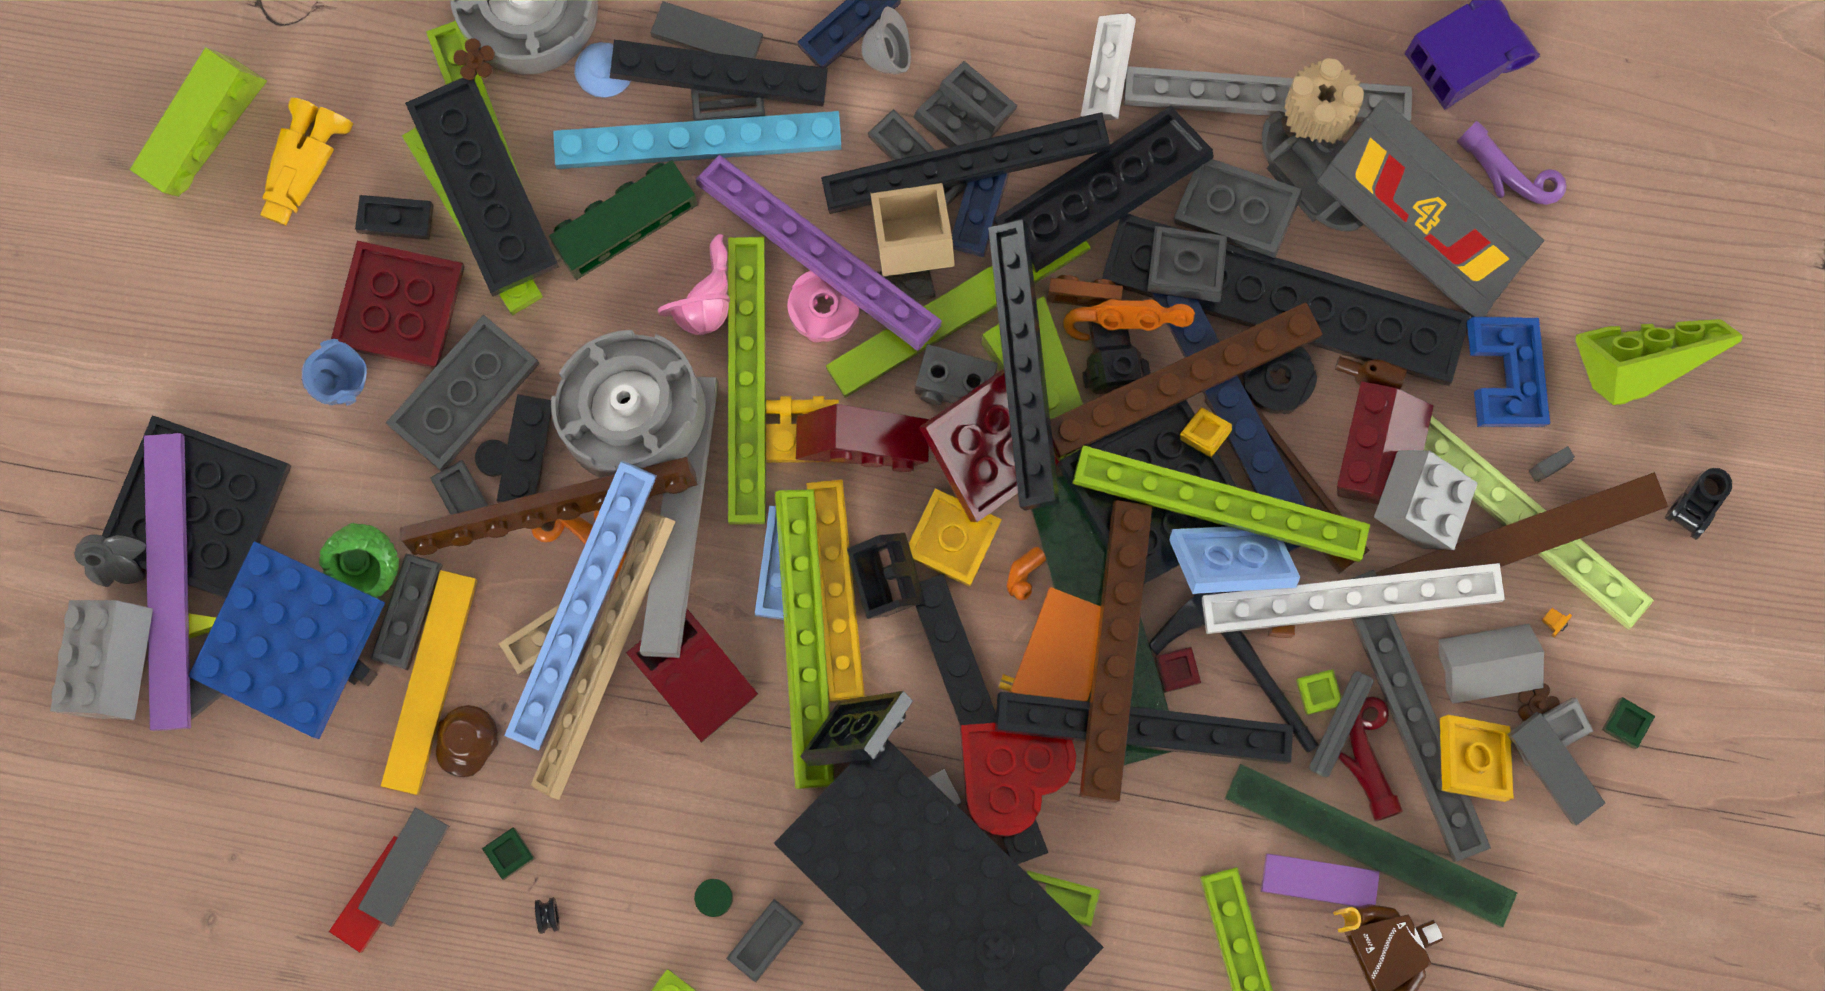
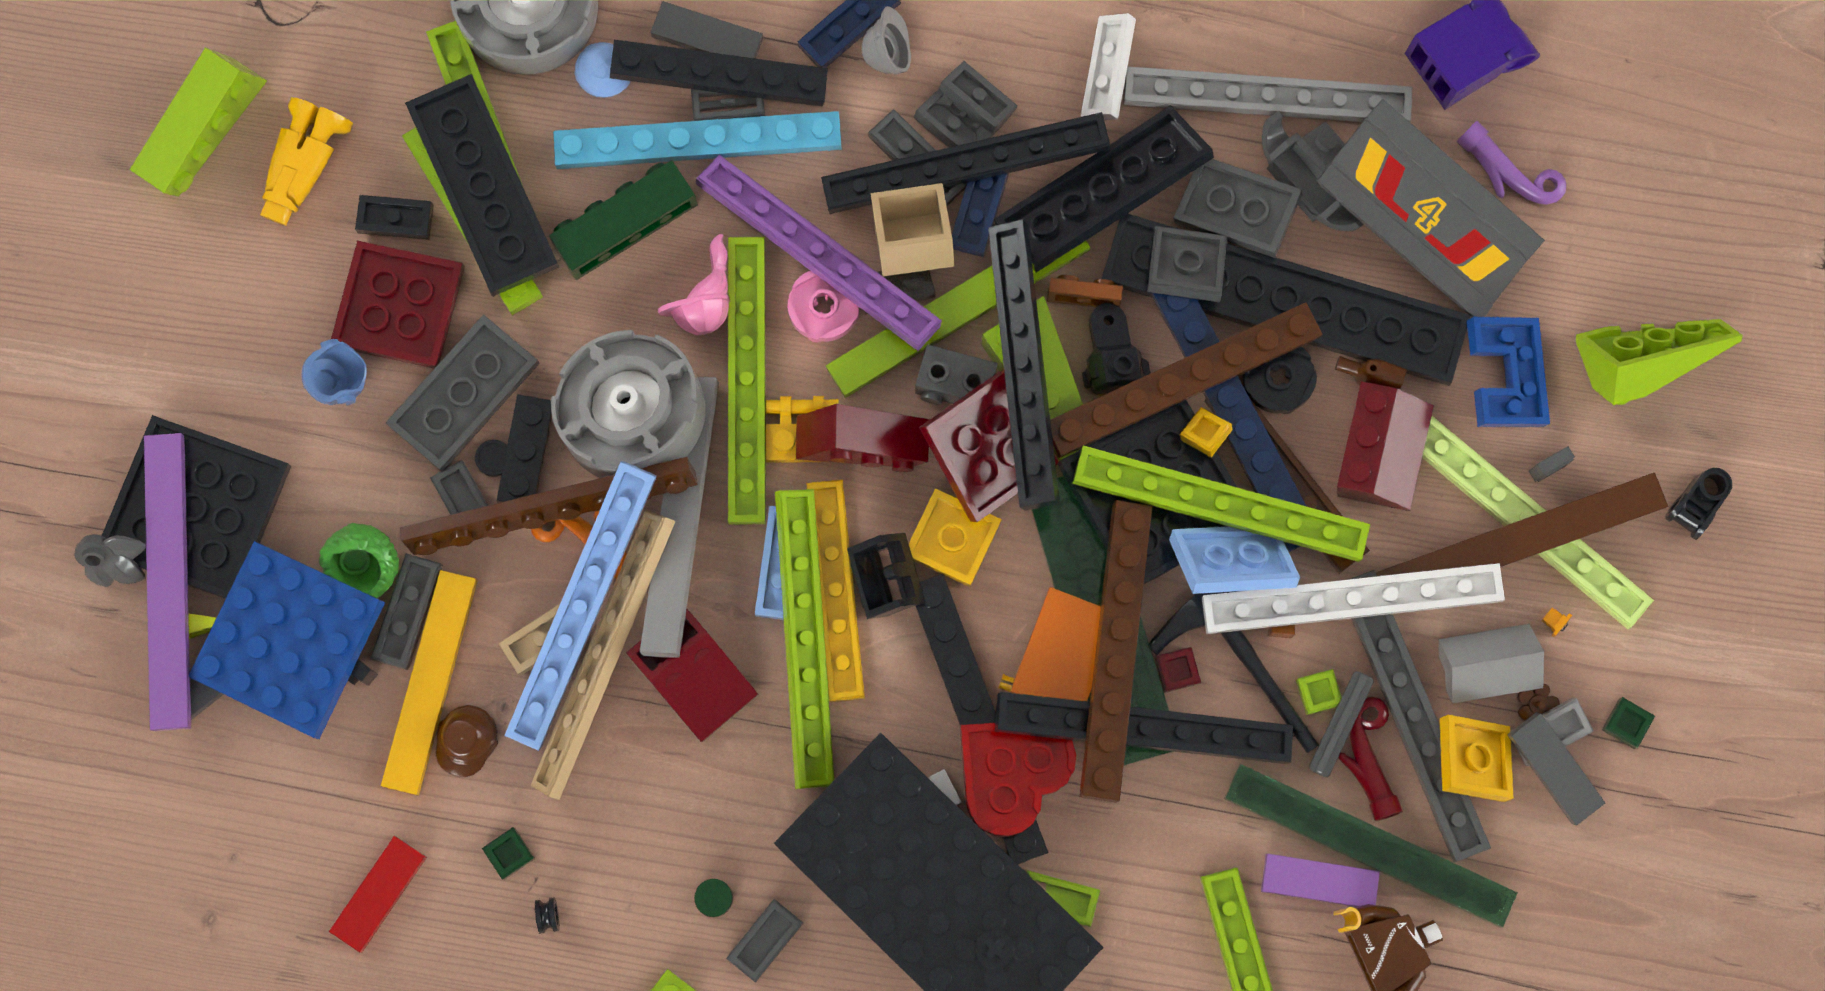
light grey brick [50,600,153,720] -> none
dark grey tile [358,807,450,927] -> none
reddish brown plant [453,38,495,80] -> none
black plate [800,691,913,766] -> none
orange arm [1006,547,1046,601] -> none
orange piece [1063,299,1195,341] -> none
tan brick [1284,58,1364,144] -> none
light grey brick [1374,450,1478,550] -> none

